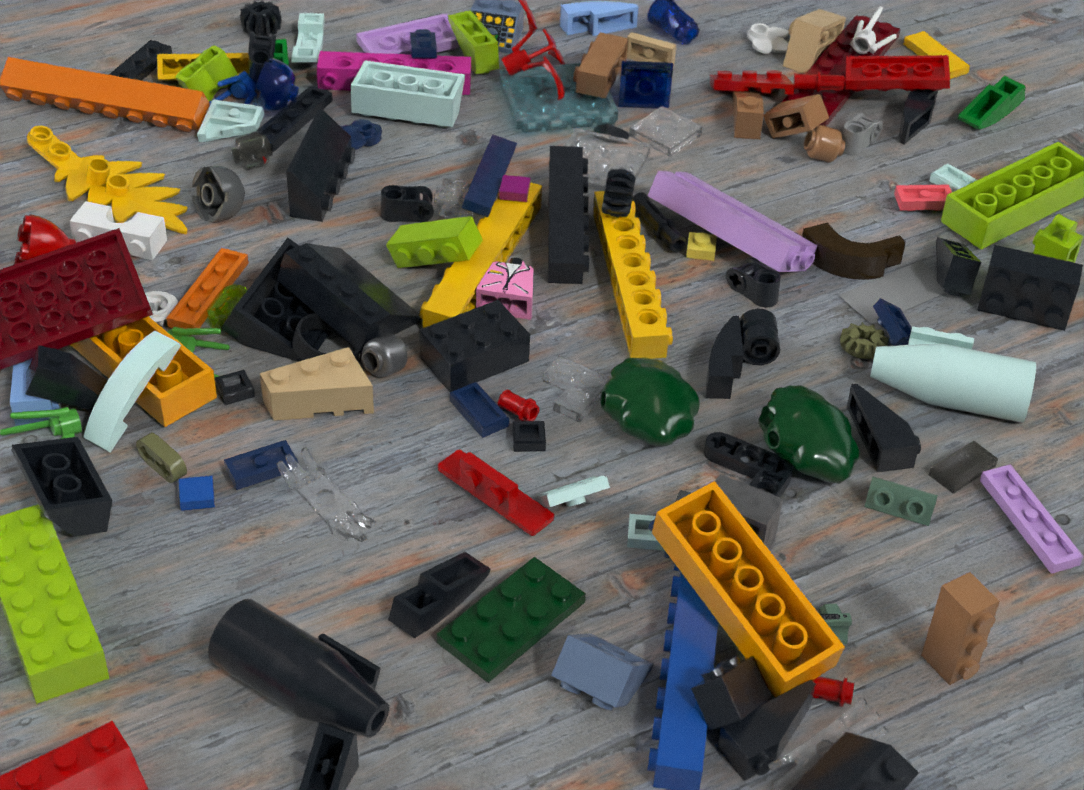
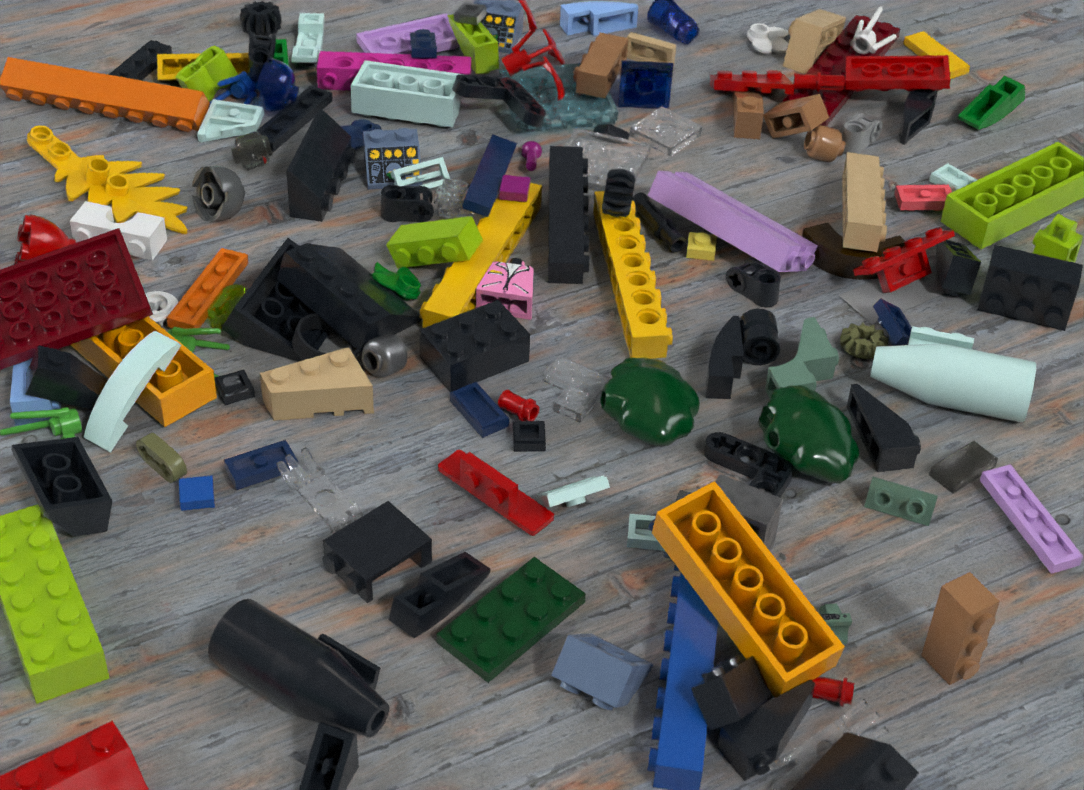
none -> black panel [322,501,432,603]
none -> slope [363,128,422,190]
none -> green plate [372,262,421,300]
none -> light aqua tile [390,157,452,190]
none -> black beam [452,74,546,127]
none -> flat silver tile [454,2,487,25]
none -> magenta bar [521,141,542,171]
none -> sand green arch [765,317,839,400]
none -> tan brick [842,152,887,252]
none -> red bracket [853,227,955,293]

